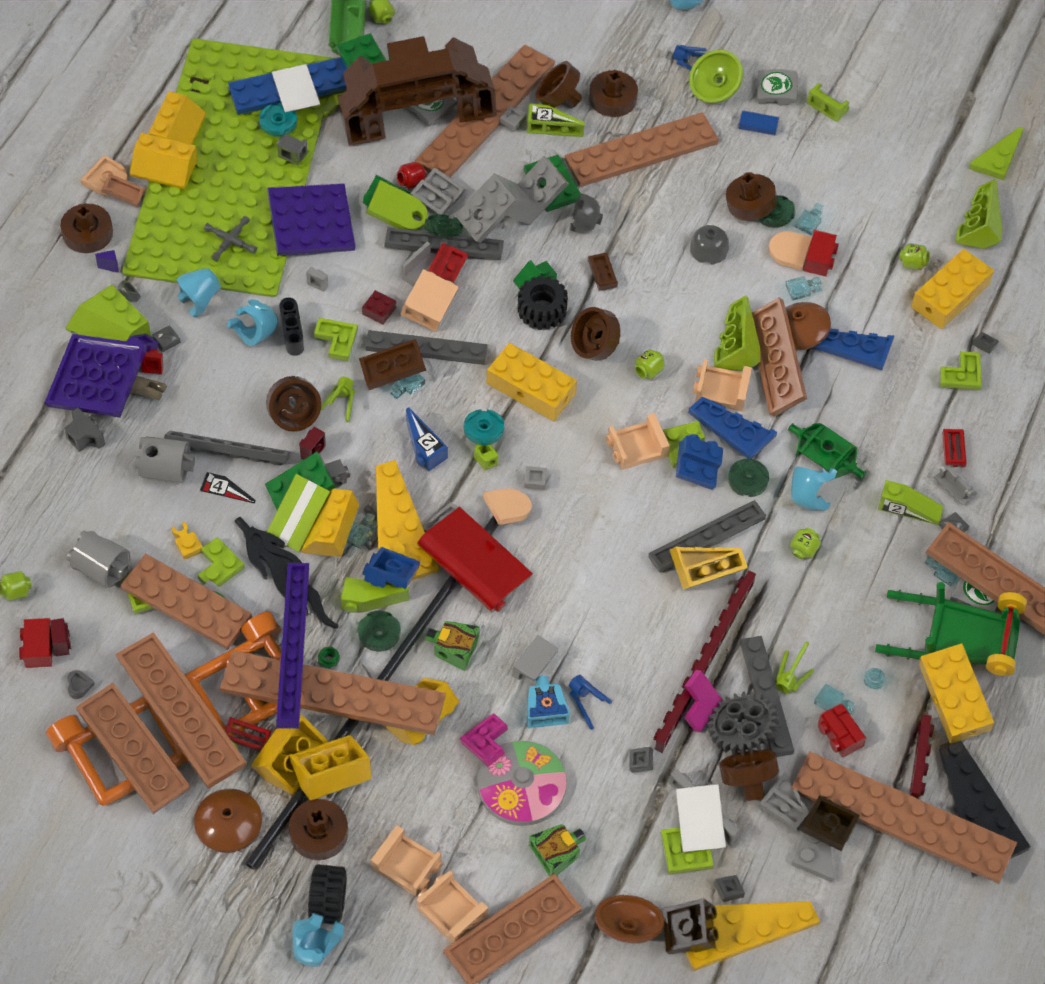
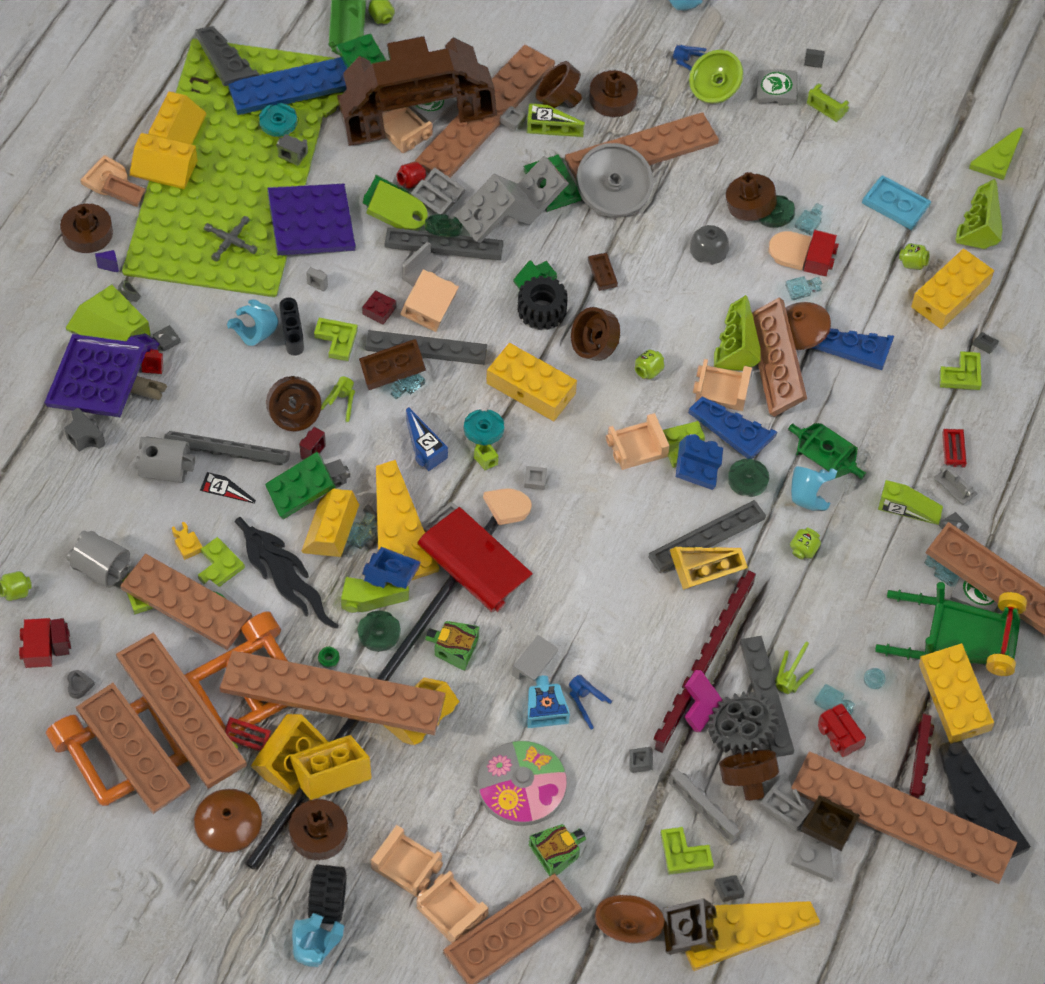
medium azure piece [176,268,221,318] -> none
lime sticker [267,474,330,552] -> none
white sticker [272,64,320,112] -> none
dark purple plate [276,563,309,729] -> none
red plate [428,242,468,283] -> none
dark pink tile [460,713,508,767] -> none
dark grey cylinder [570,193,603,234] -> none
white sticker [676,784,726,852] -> none
blue tile [738,110,779,135] -> none
none -> dark grey wing [195,26,259,86]
none -> light nougat panel [382,107,433,153]
none -> light grey dish [576,143,653,217]
none -> dark grey tile [804,48,825,68]
none -> medium azure tile [862,175,931,230]

